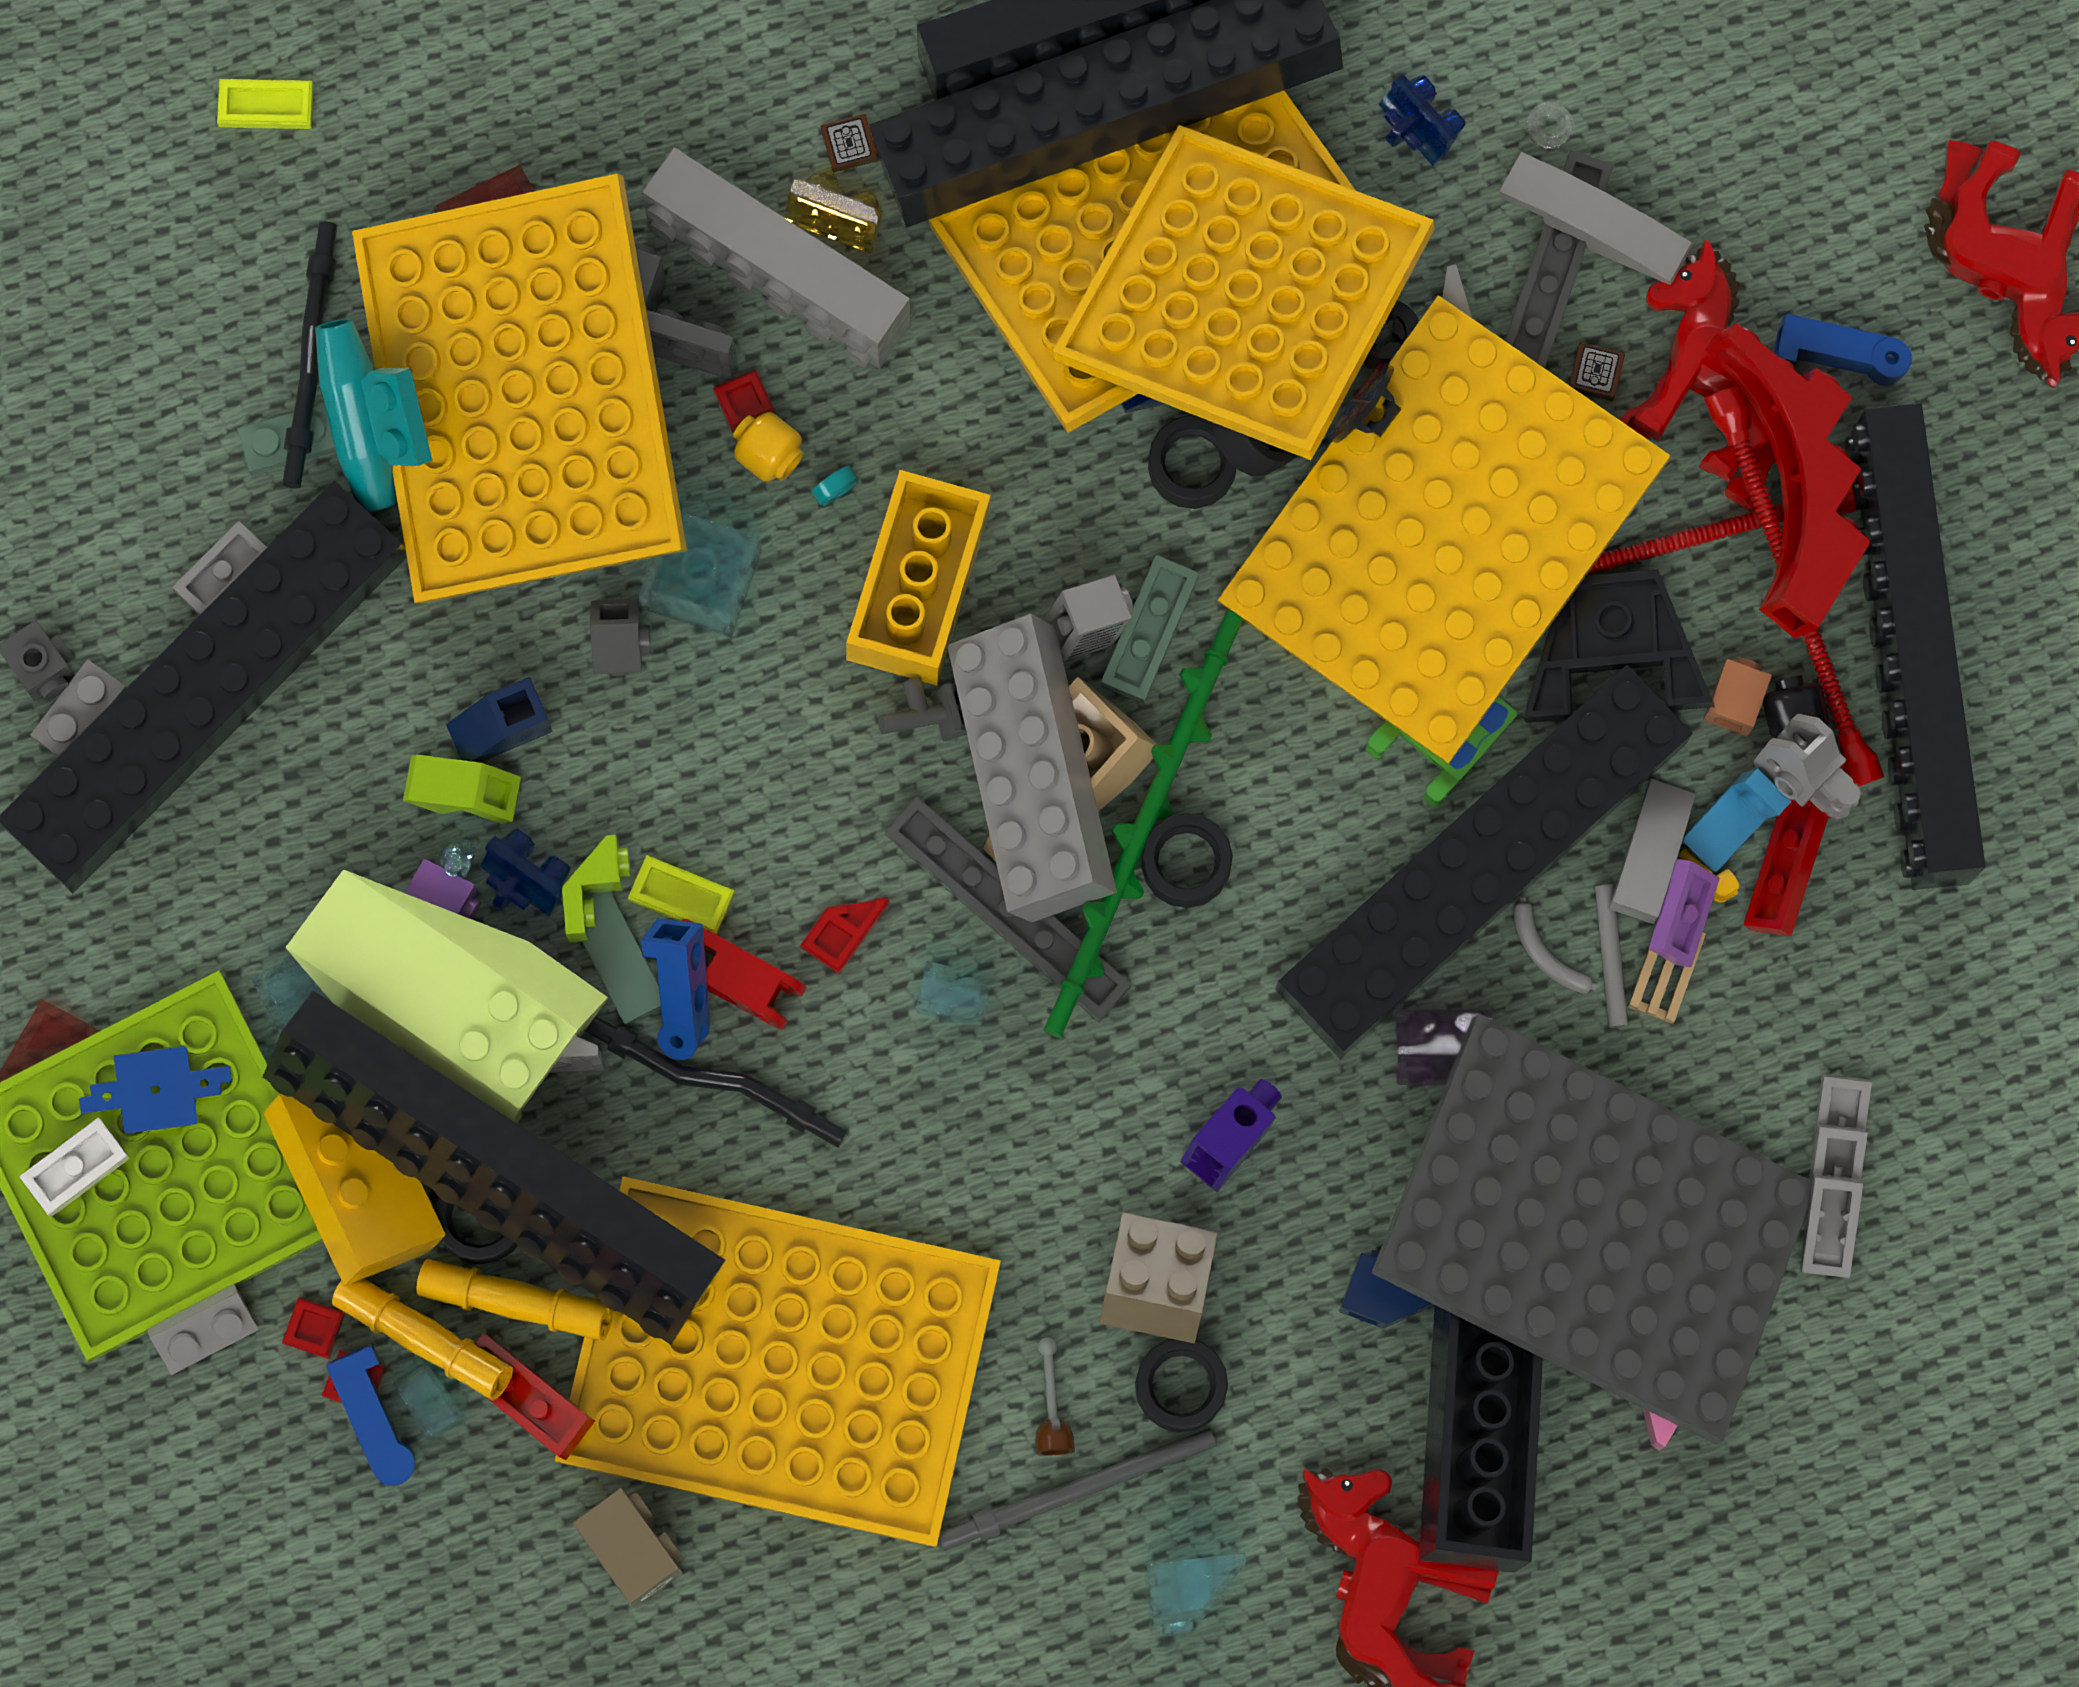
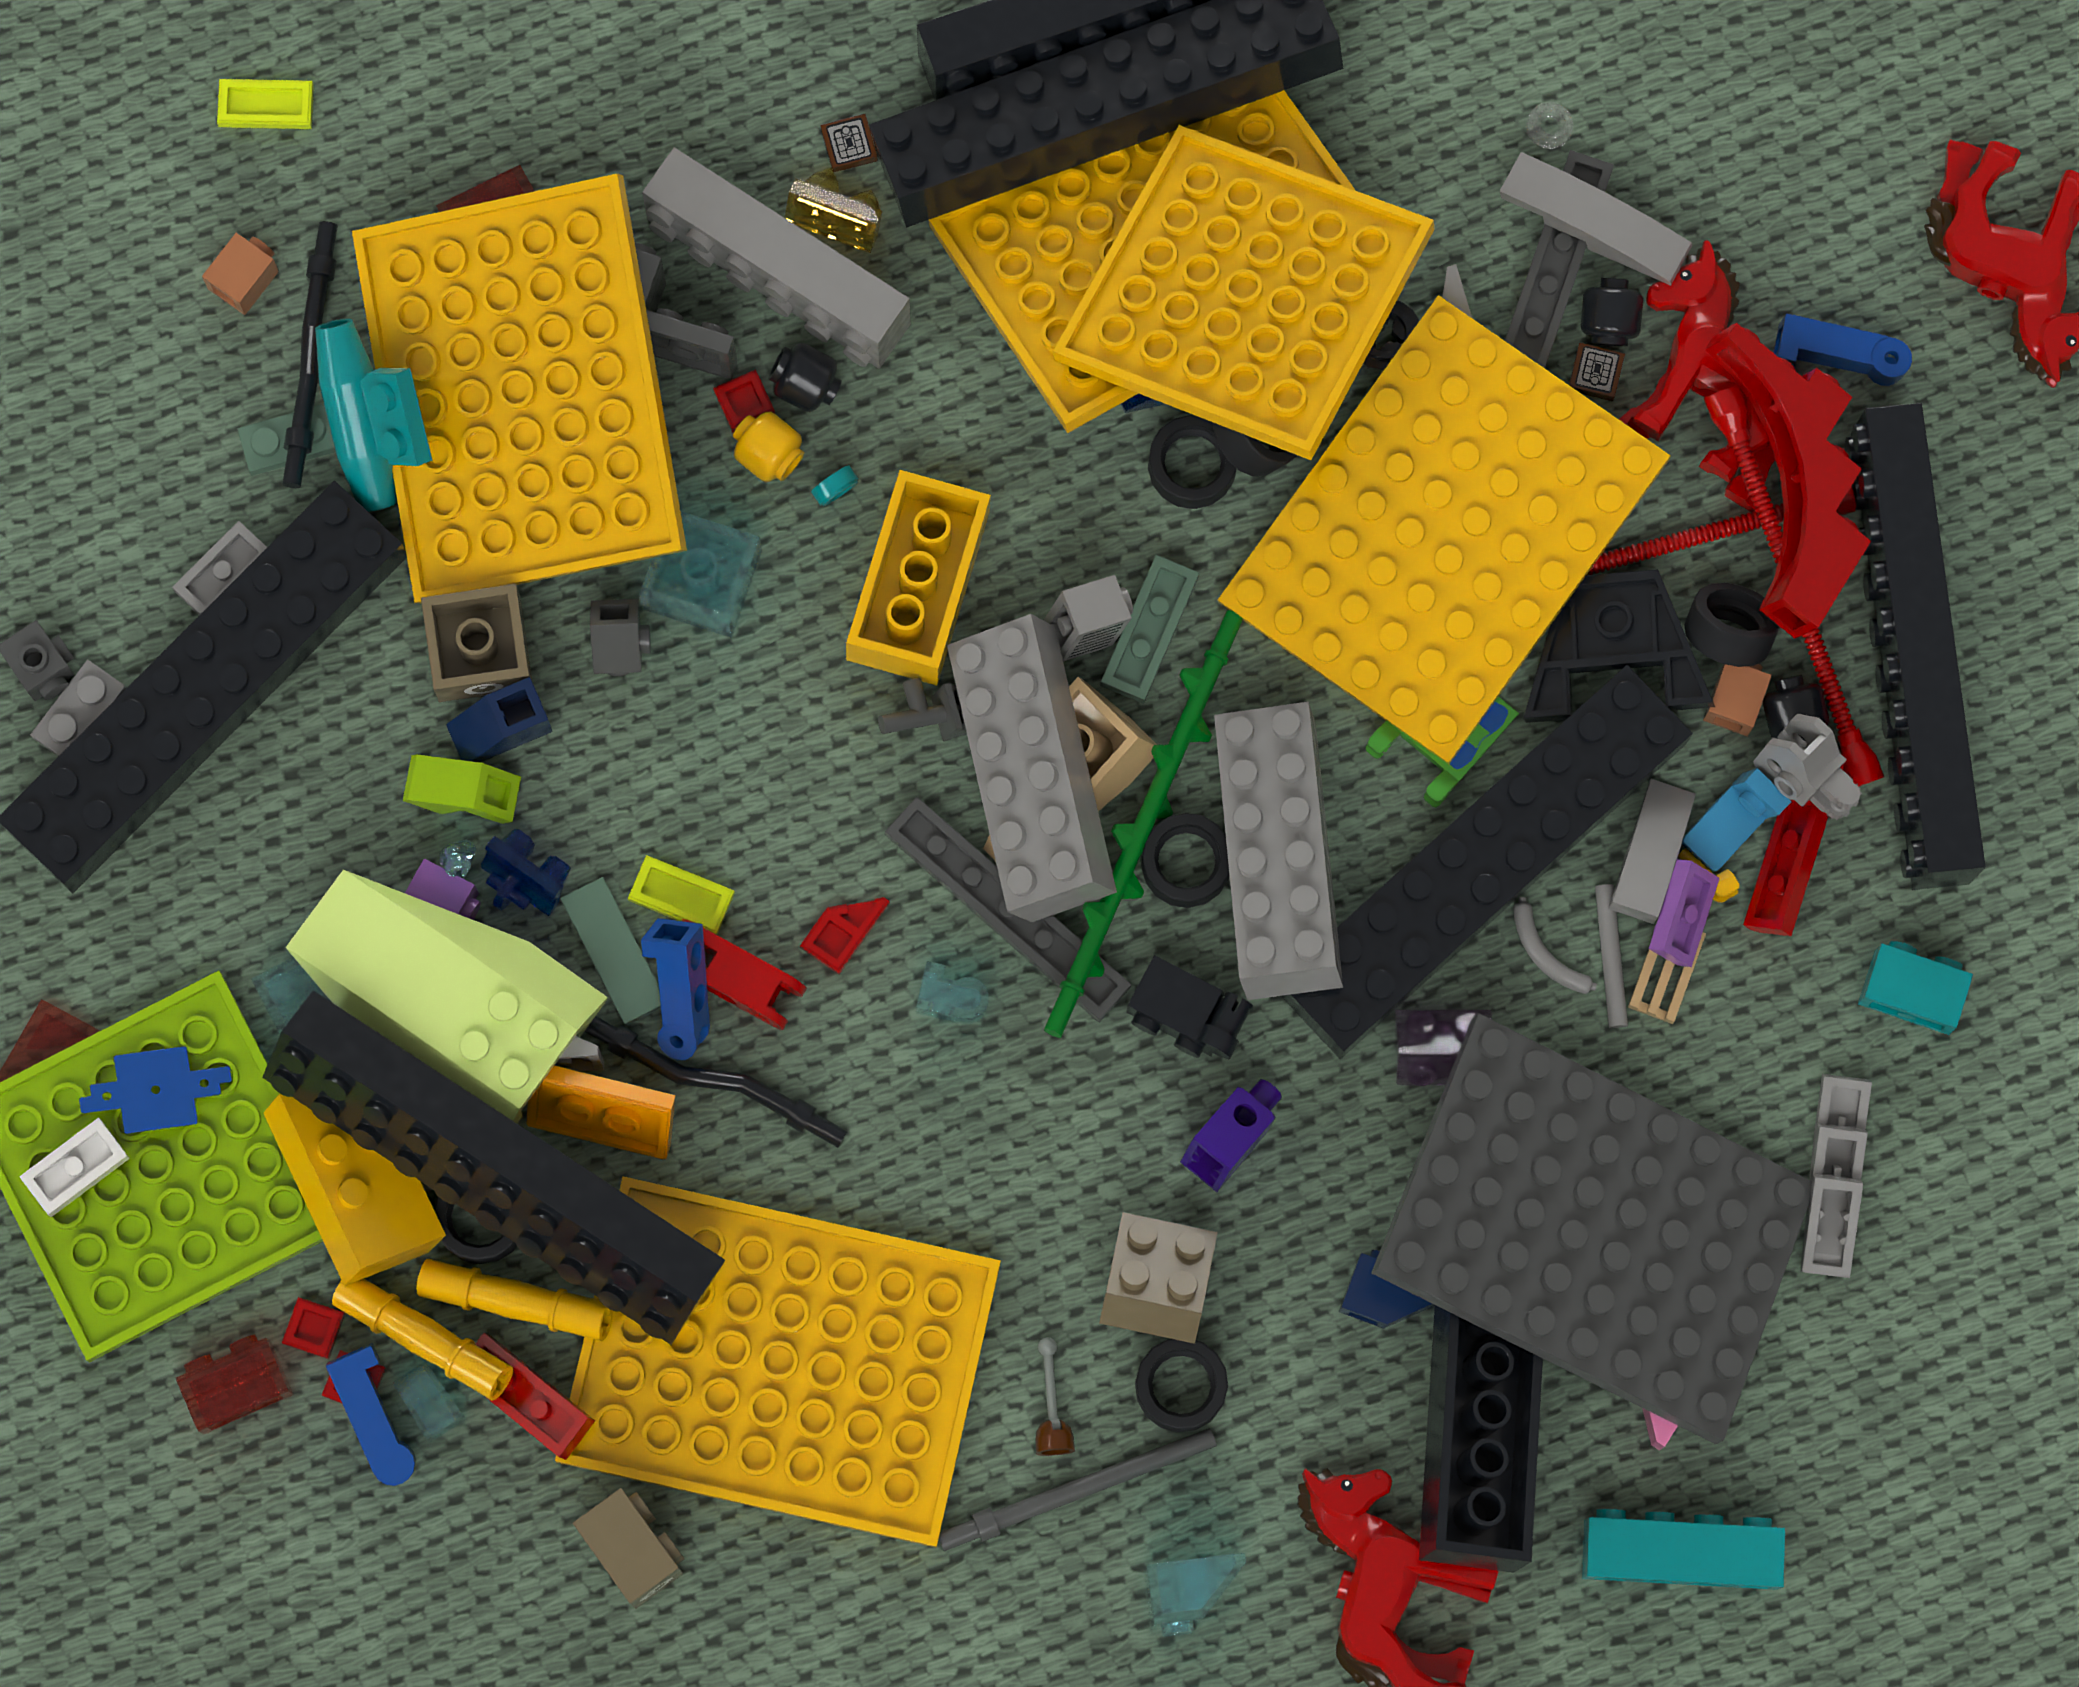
light grey plate [147,1284,259,1375] -> none
lime slope [562,835,630,943] -> none
shield [1325,362,1401,443] -> none
clear blue hips [1379,74,1466,166] -> none
none -> clear red brick [176,1334,294,1435]
none -> nougat brick [202,233,279,315]
none -> dark tan brick [421,584,533,702]
none -> light orange tile [526,1065,676,1160]
none -> black head [768,343,842,412]
none -> black hinge [1126,955,1254,1059]
none -> light grey brick [1214,701,1343,1000]
none -> black head [1581,278,1643,346]
none -> teal brick [1582,1509,1785,1590]
none -> black tyre [1684,583,1780,667]
none -> teal brick [1858,941,1973,1035]

